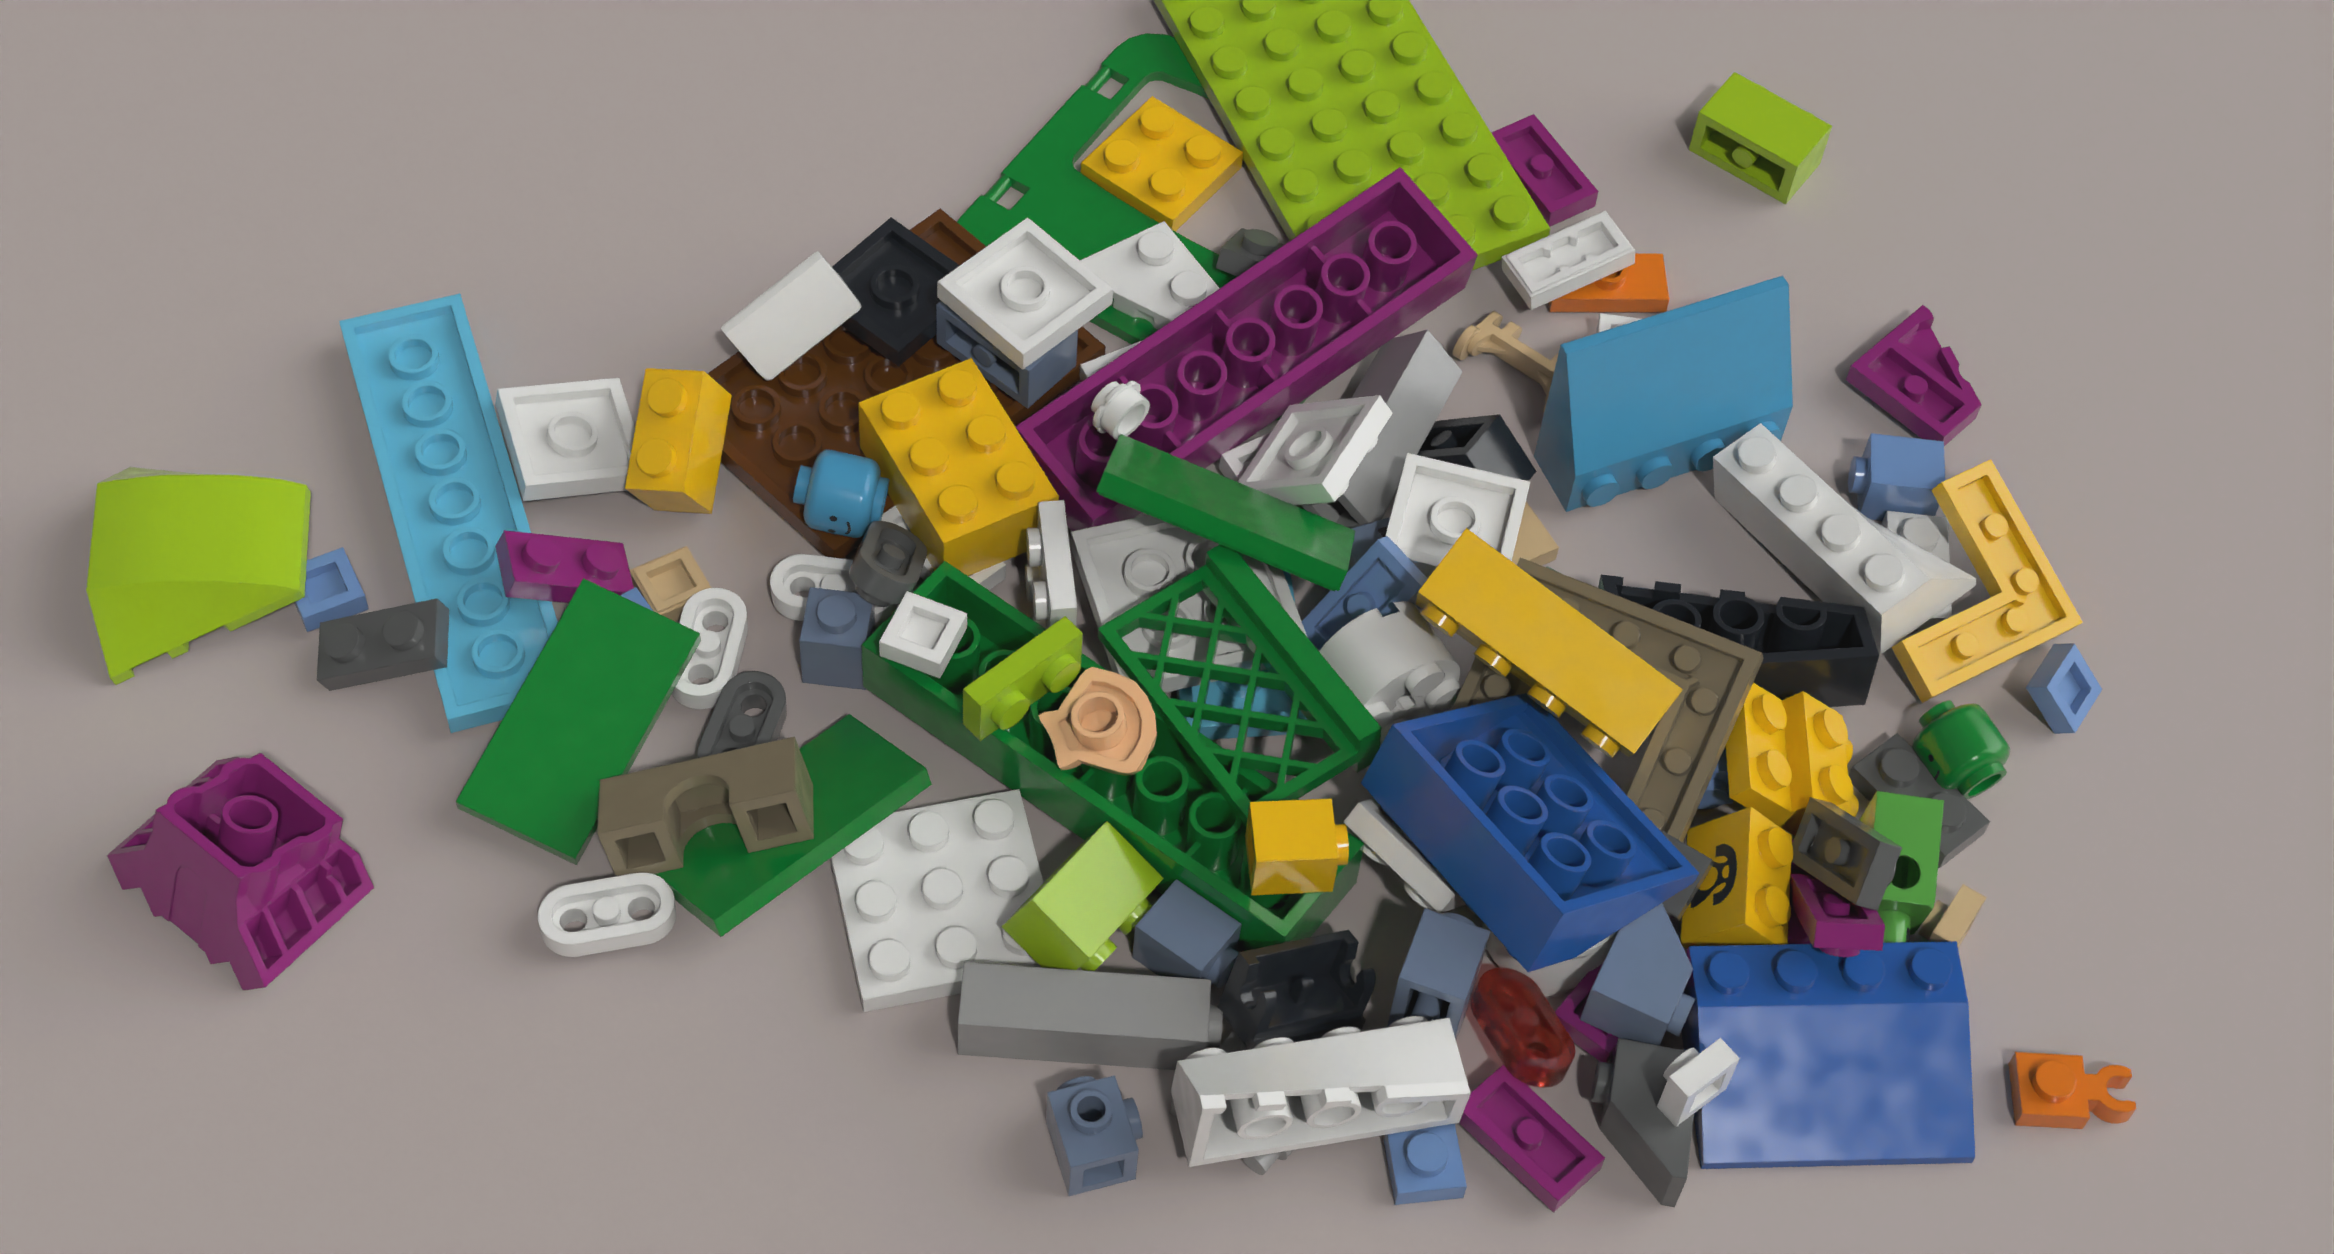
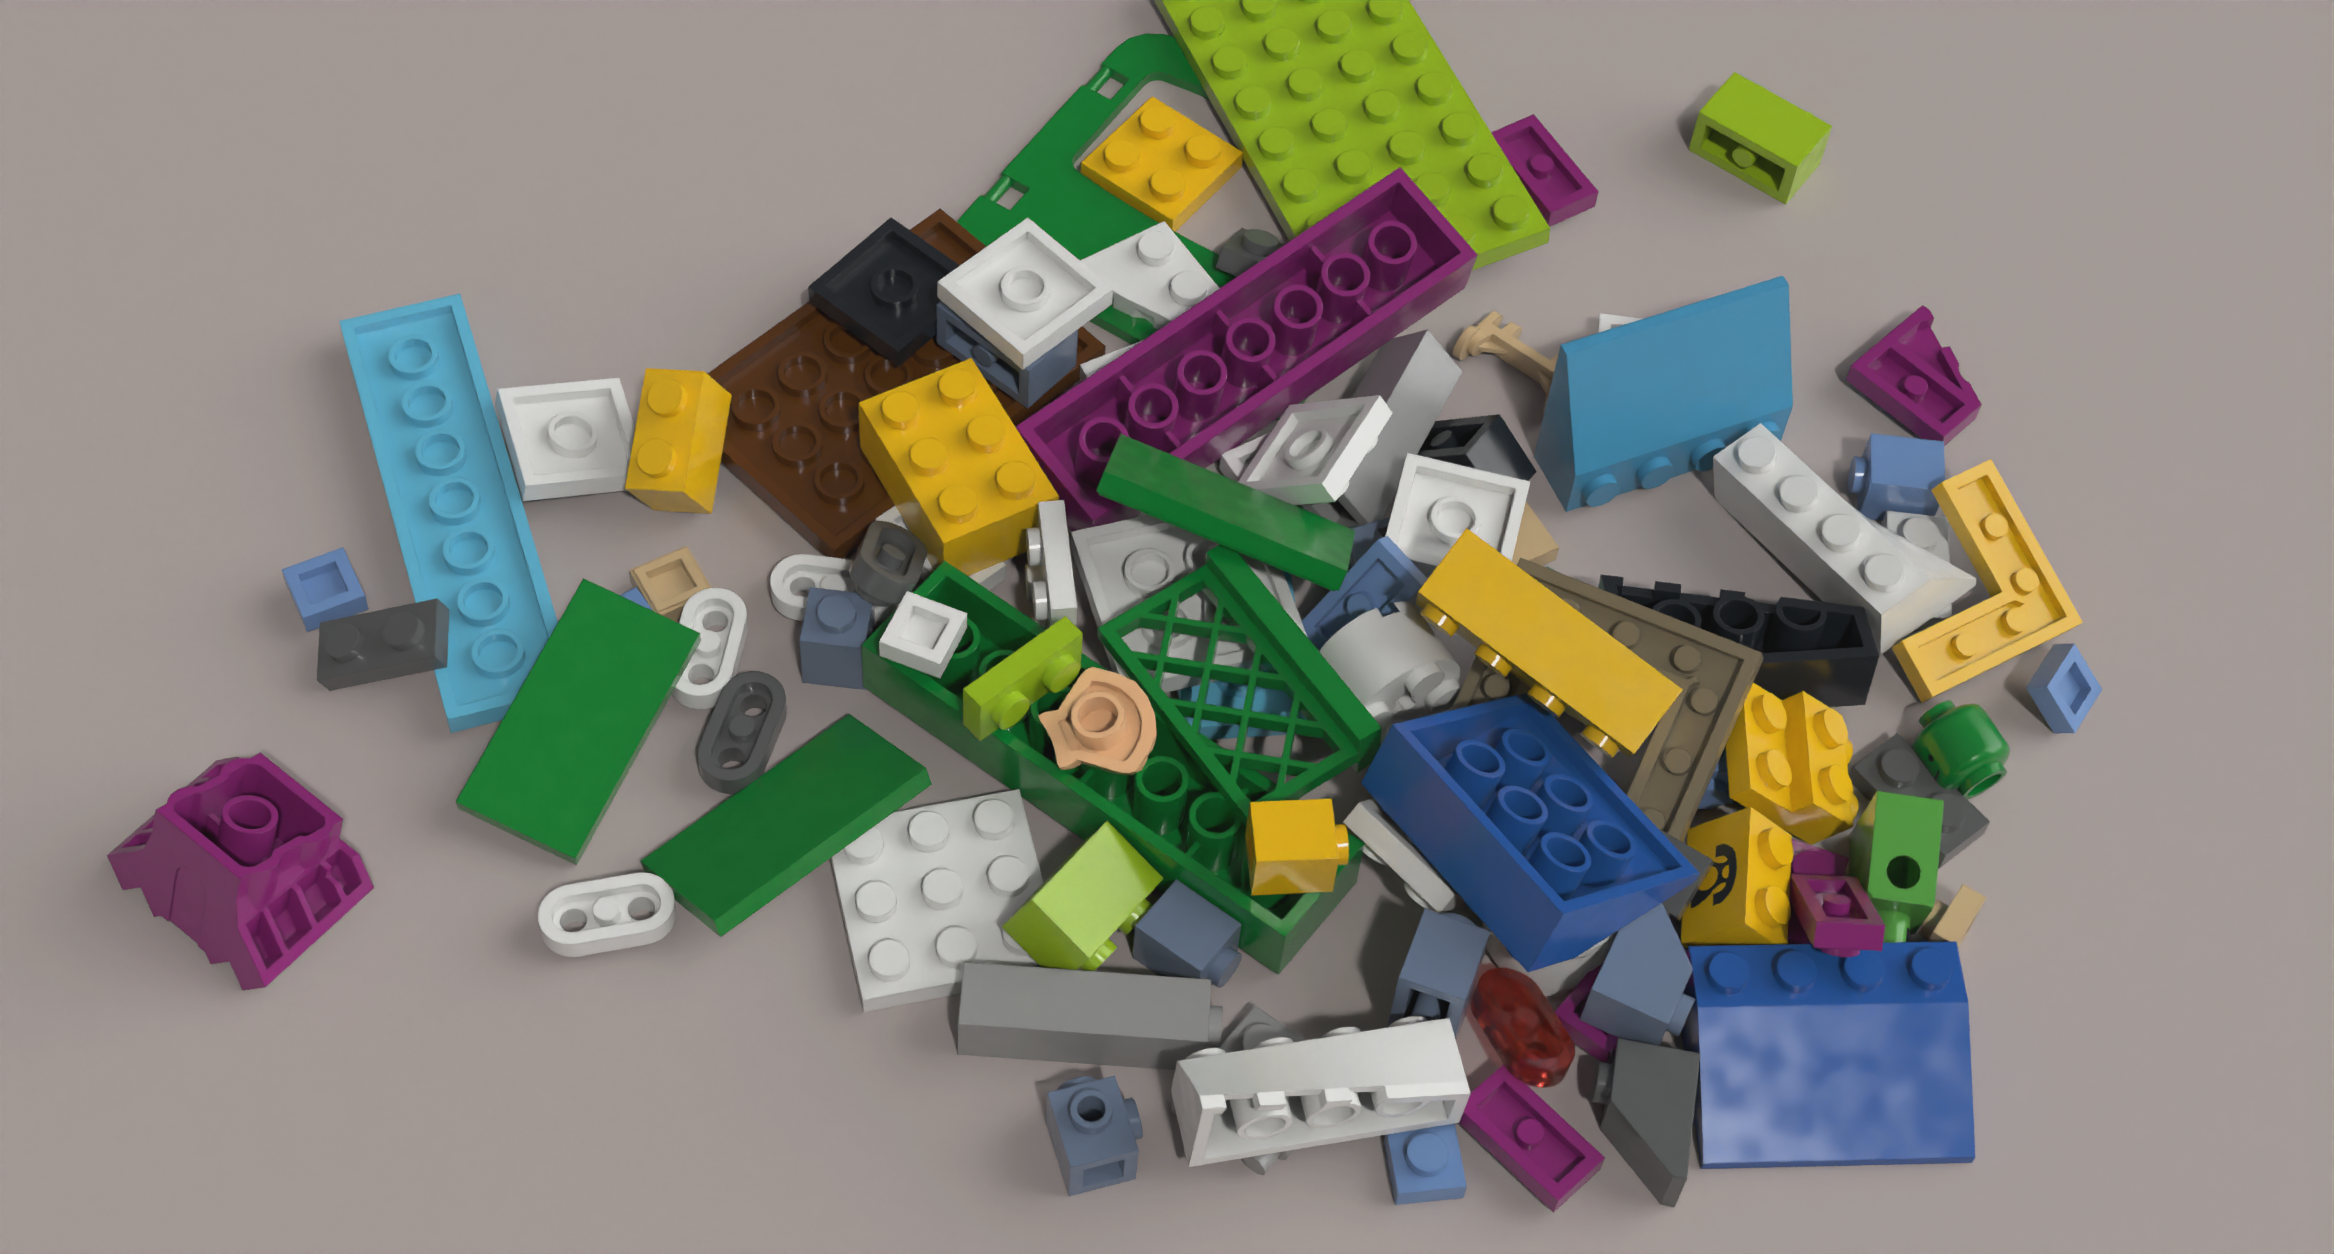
lime wedge [86,467,311,685] -> none
magenta plate [495,530,634,603] -> none
dark tan arch [597,737,814,876] -> none
white slope [721,251,861,381] -> none
dark azure head [793,450,890,538] -> none
white plate [1091,381,1150,440] -> none
black hinge [1217,930,1376,1049] -> none
white plate [1502,211,1635,310] -> none
orange plate [1548,253,1670,312] -> none
white plate [1657,1038,1740,1127] -> none
dark grey plate [1792,797,1902,911] -> none
orange plate [2008,1052,2136,1129] -> none

